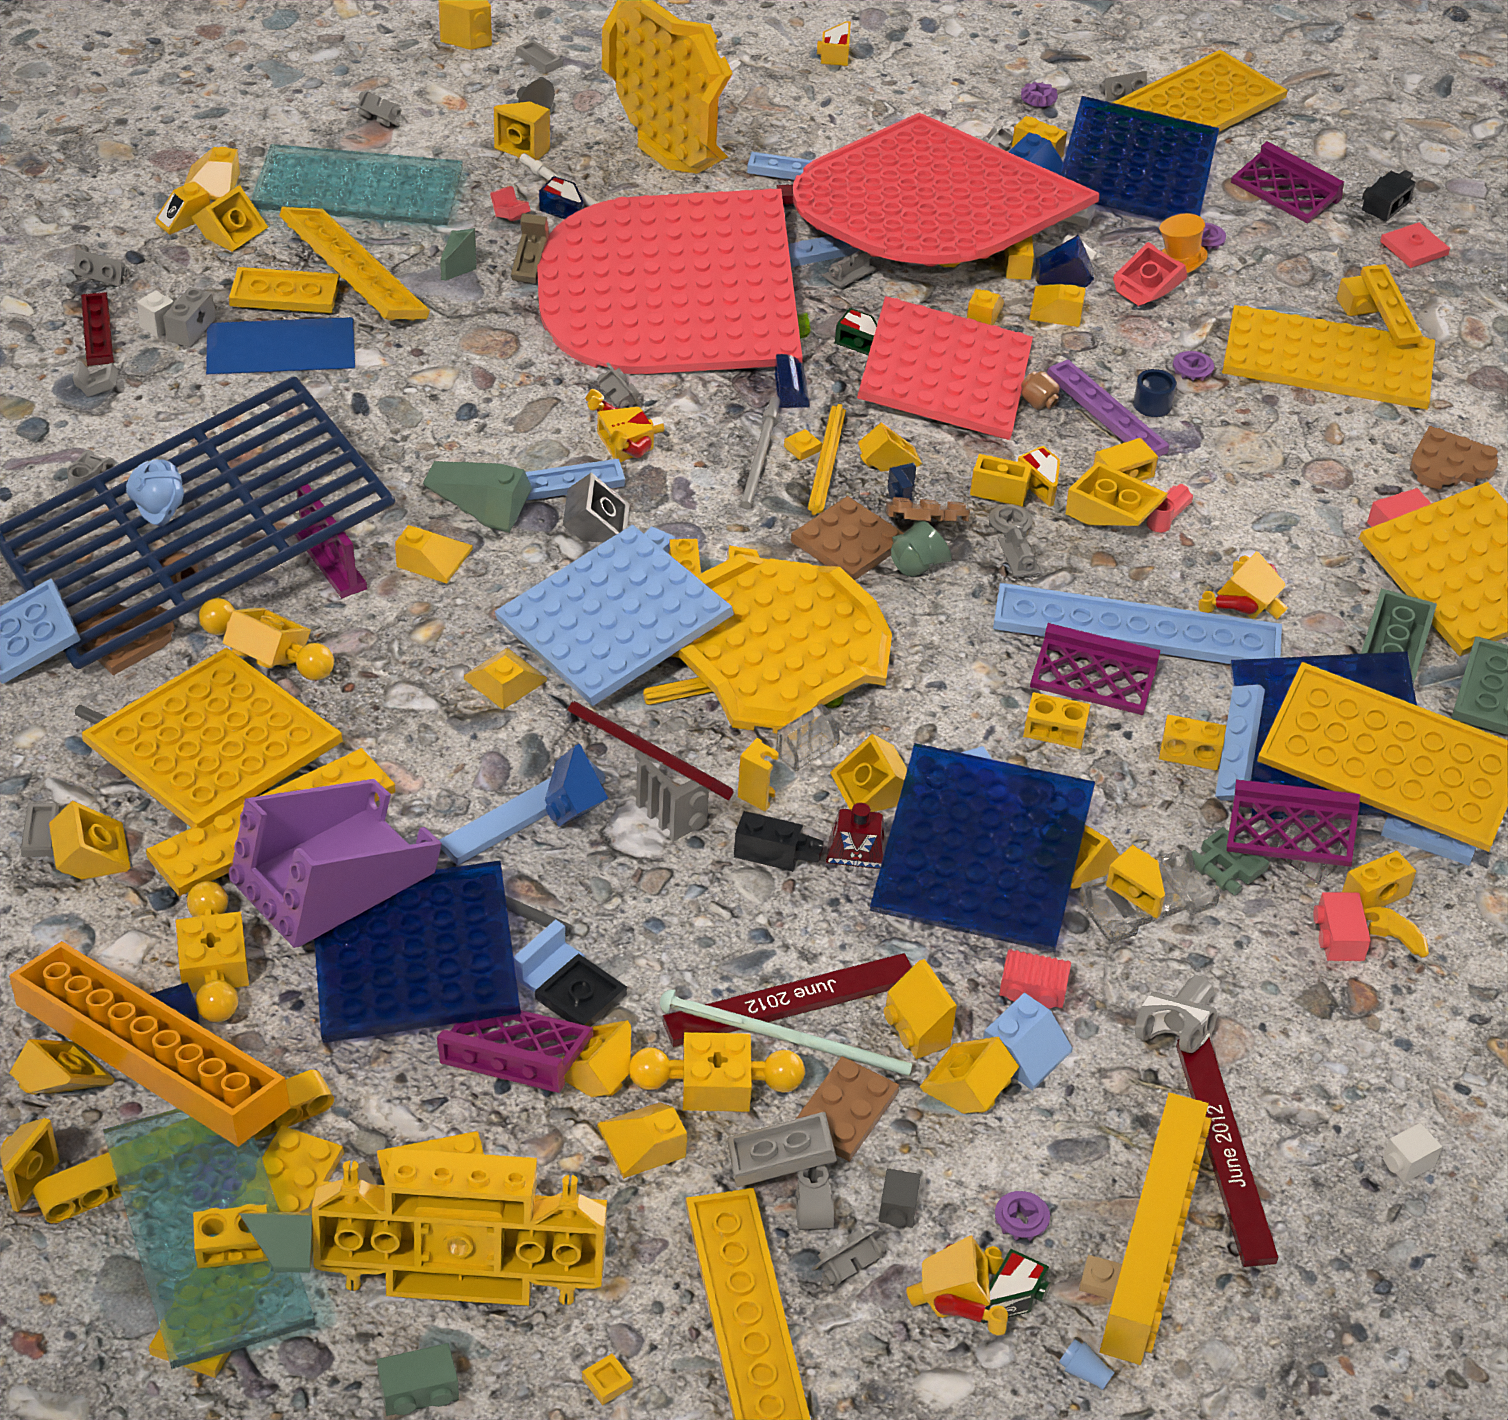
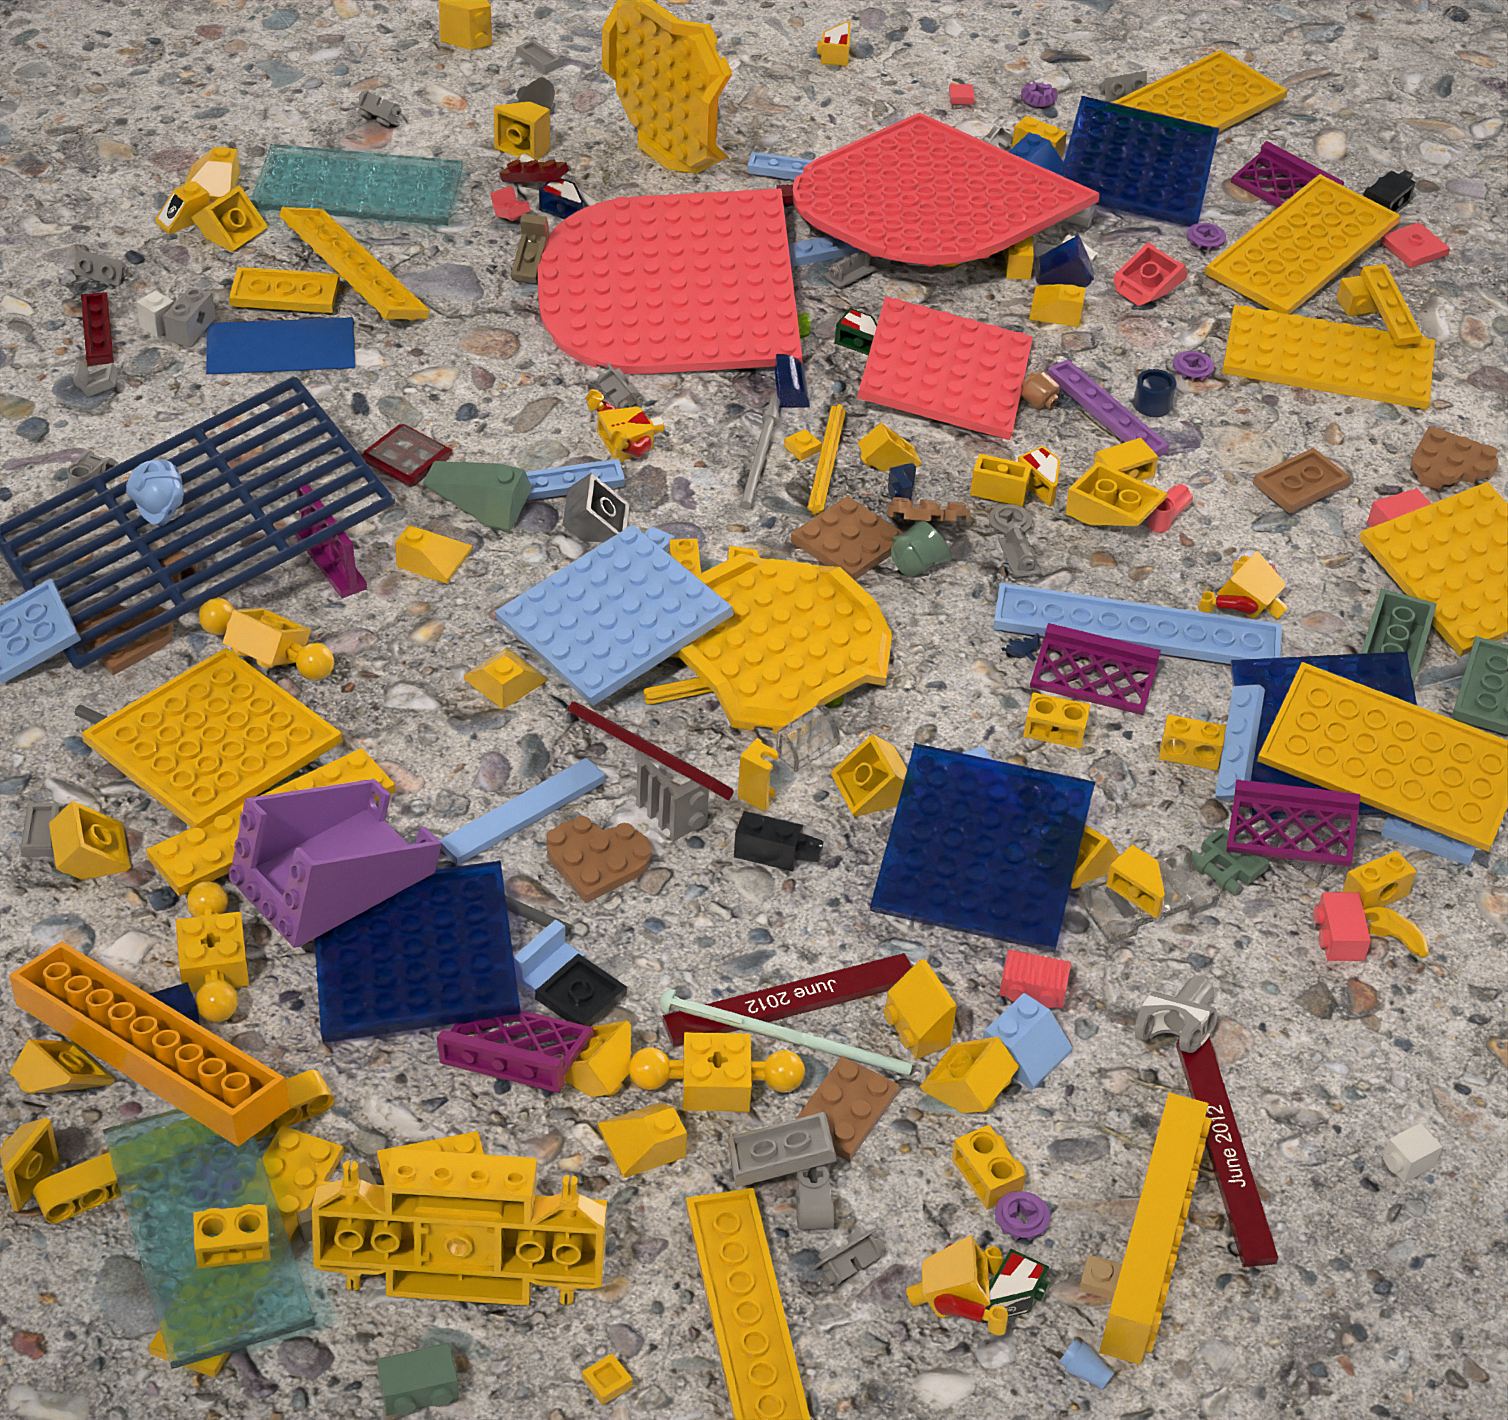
sand green slope [239,1212,313,1273] -> none
sand green slope [440,228,476,281] -> none
blue slope [545,744,609,827] -> none
dark red torso [826,802,887,870] -> none
dark grey brick [878,1168,921,1228] -> none
yellow slope [967,289,1004,325] -> none
light orange hat [1159,213,1208,273] -> none
none -> clear piece [361,423,453,487]
none -> dark red plate [499,160,569,182]
none -> medium nougat plate [547,816,652,904]
none -> coral tile [949,84,975,105]
none -> yellow brick [951,1125,1026,1210]
none -> dark blue piece [1001,633,1039,662]
none -> yellow plate [1205,174,1400,314]
none -> medium nougat plate [1253,448,1350,514]

